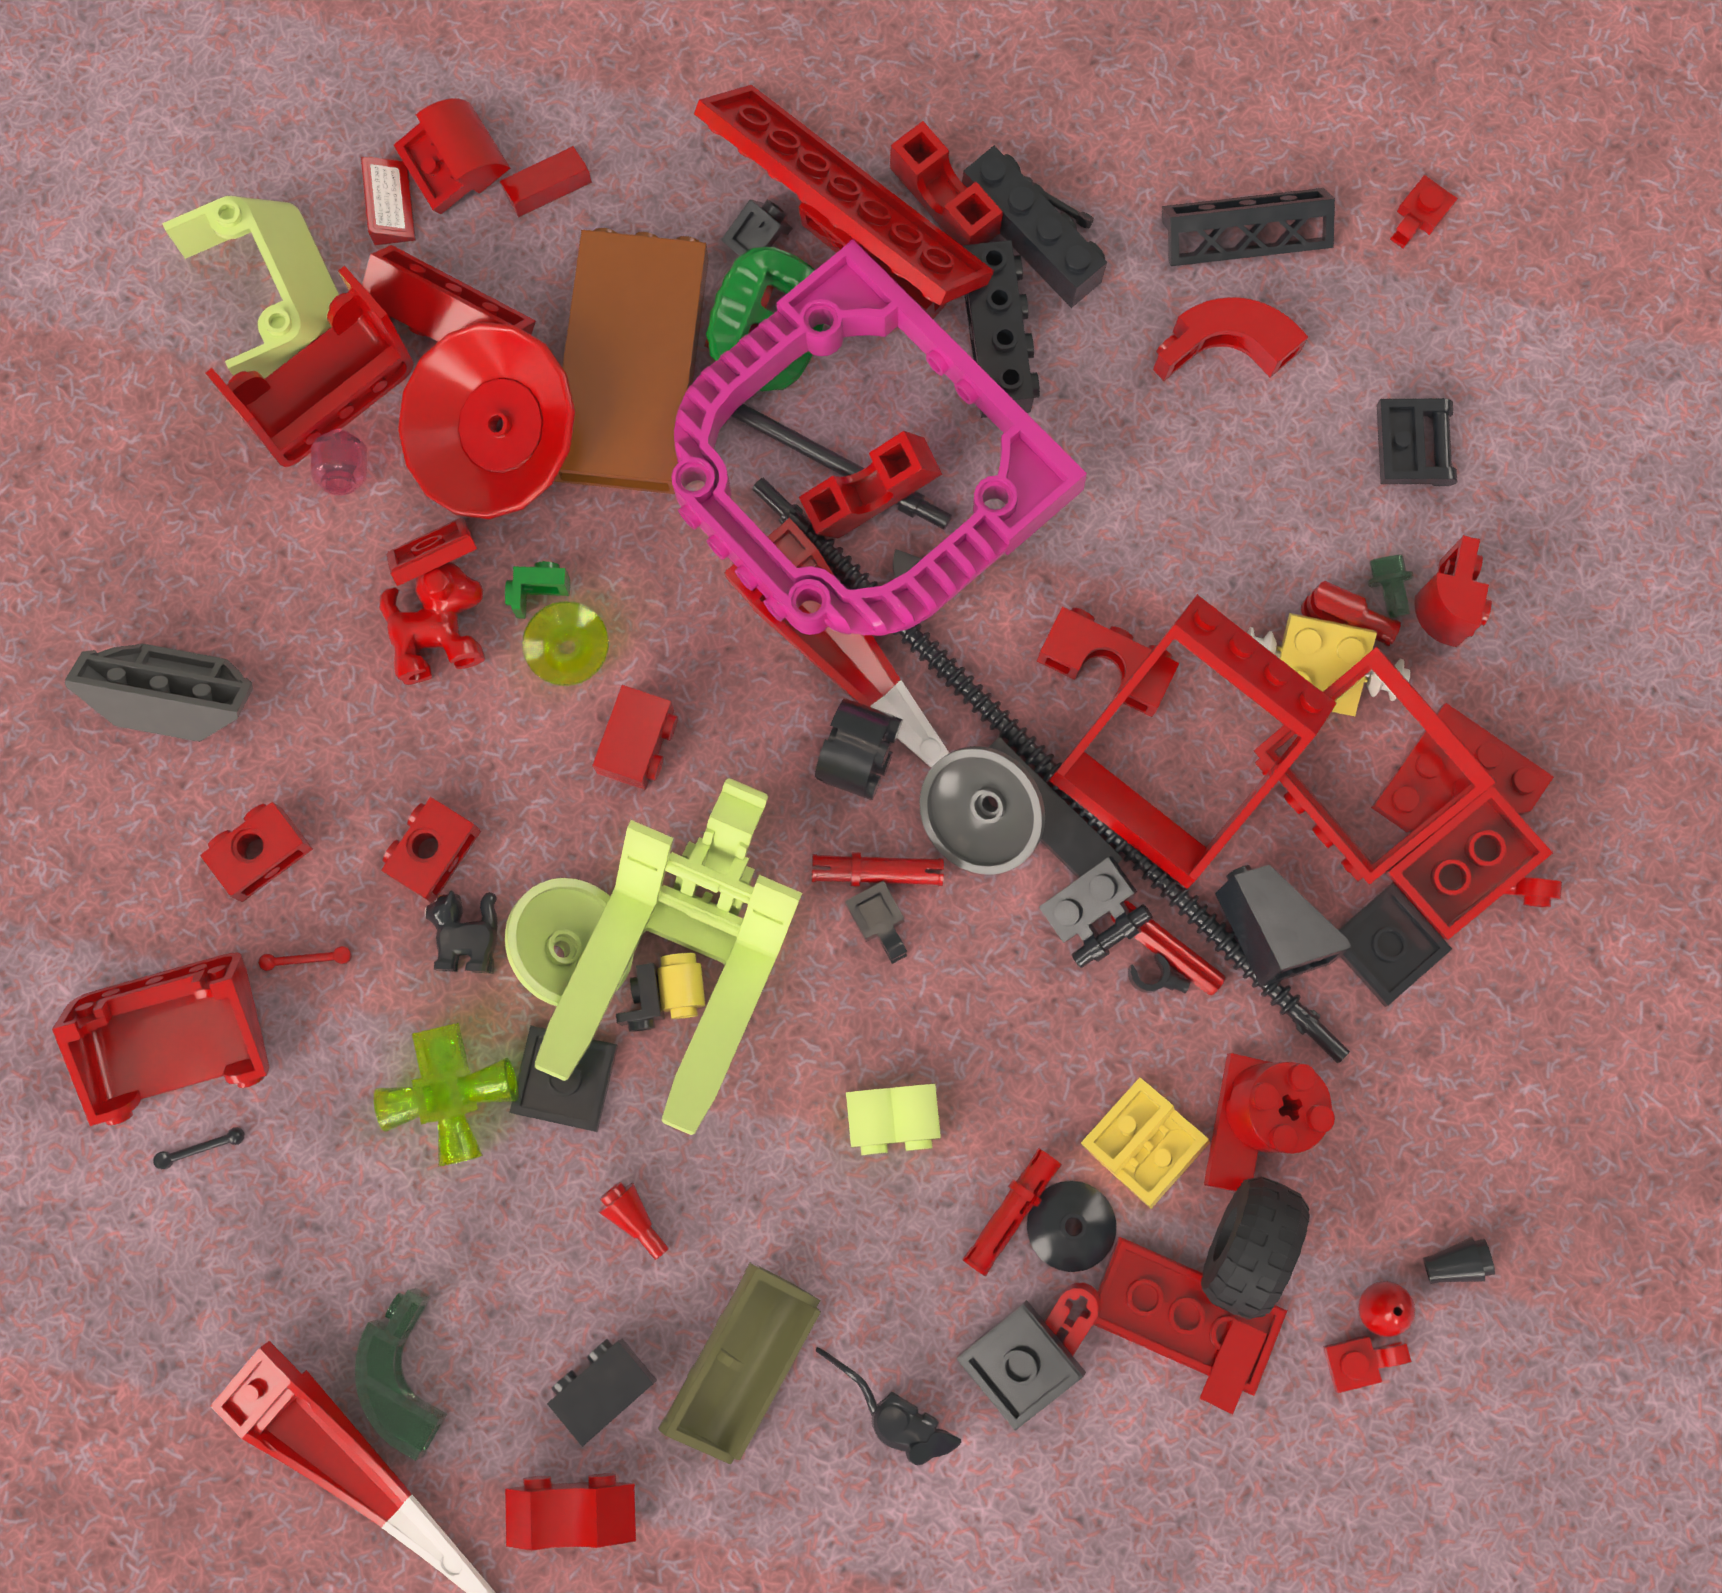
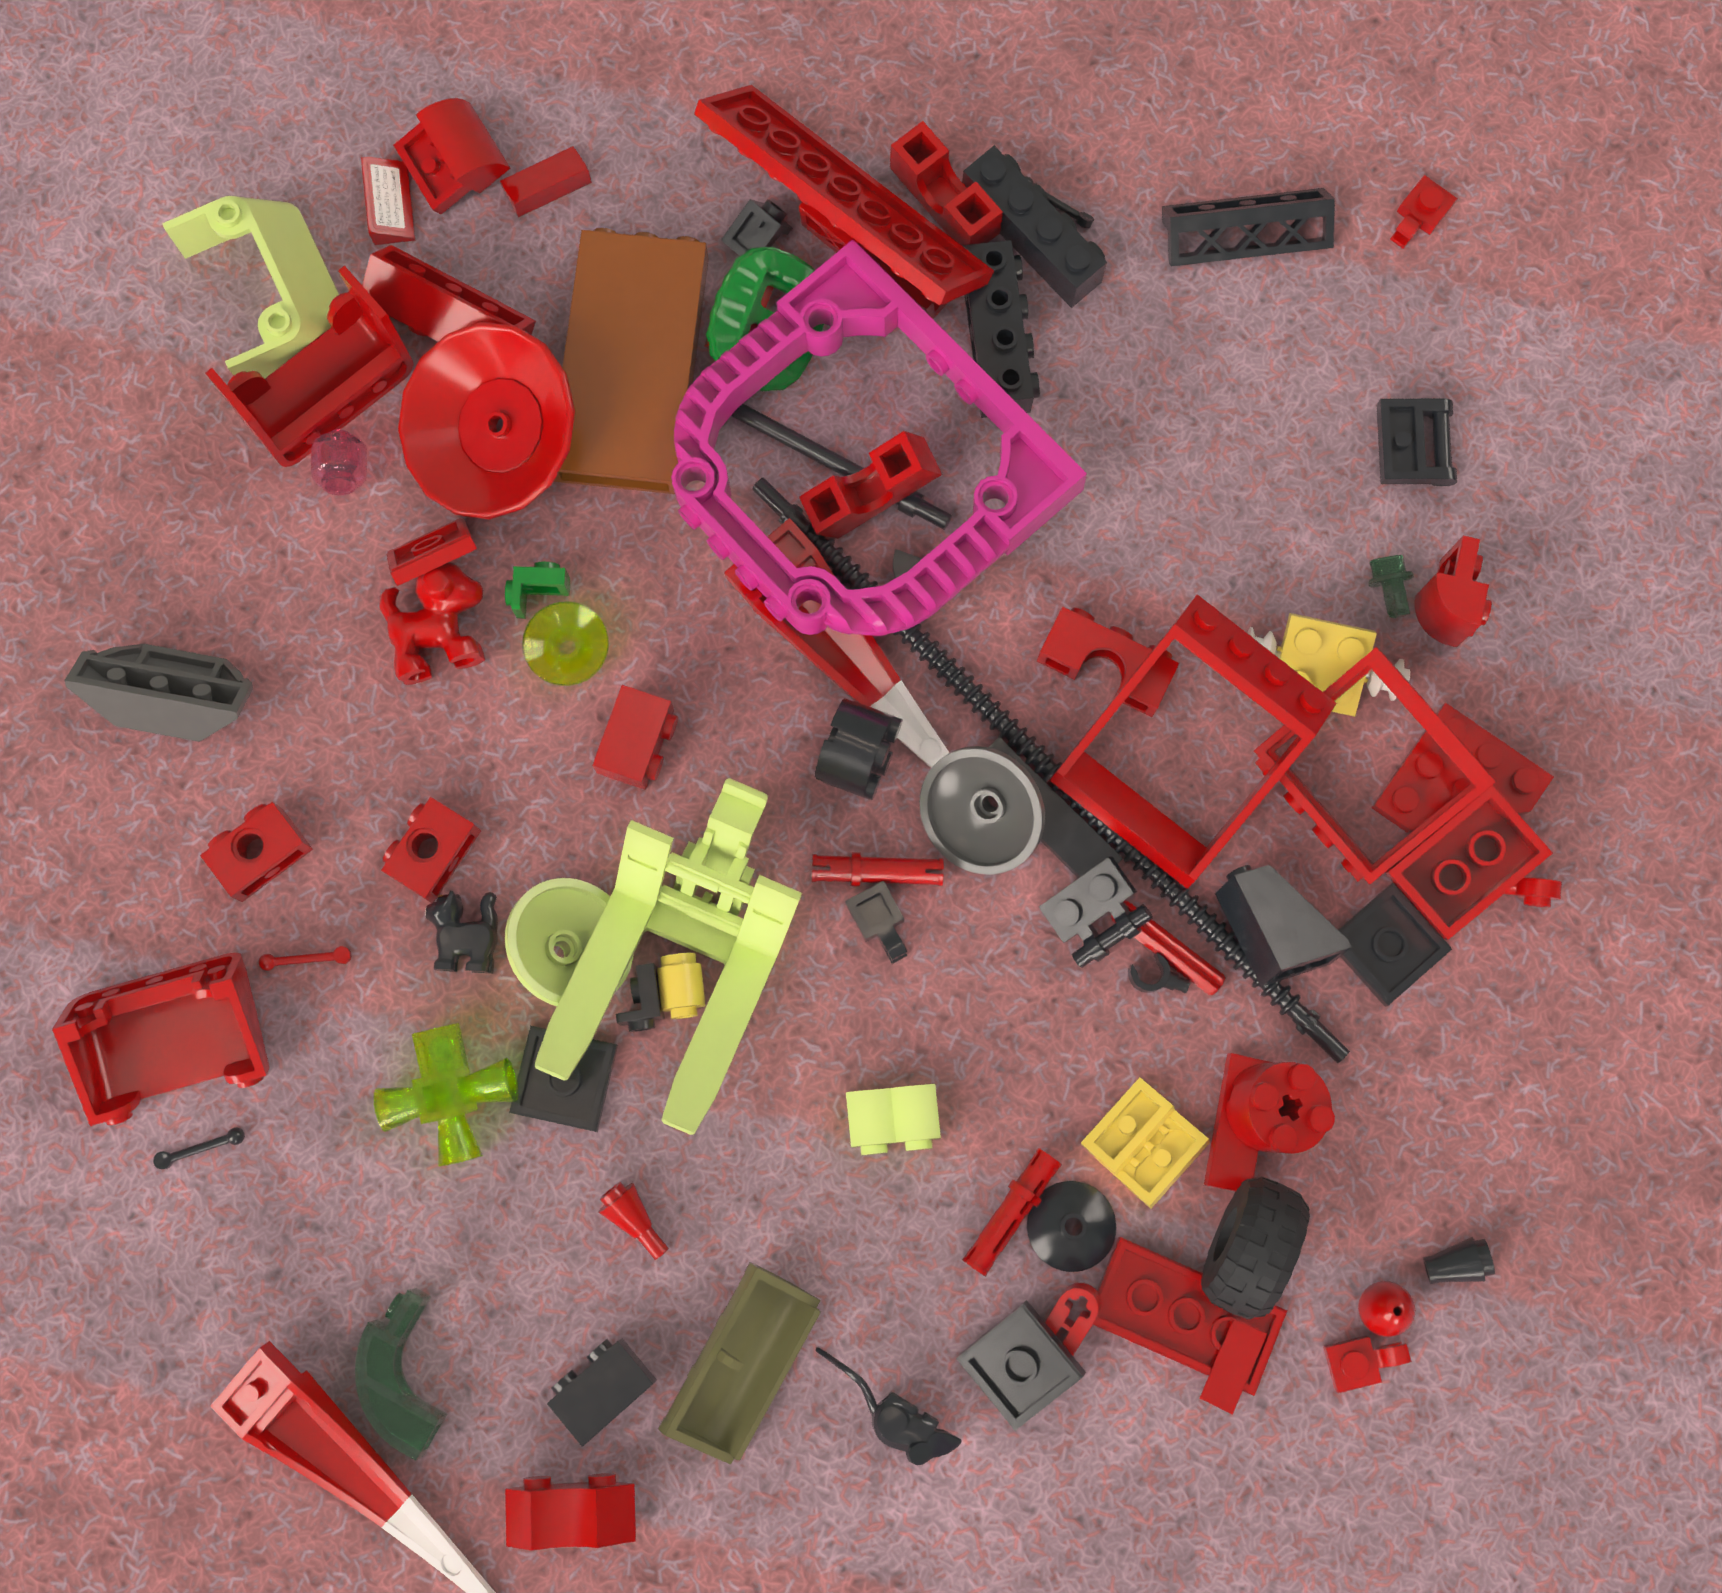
red arch [1153,297,1308,381] -> none
red arm [1301,581,1401,647] -> none

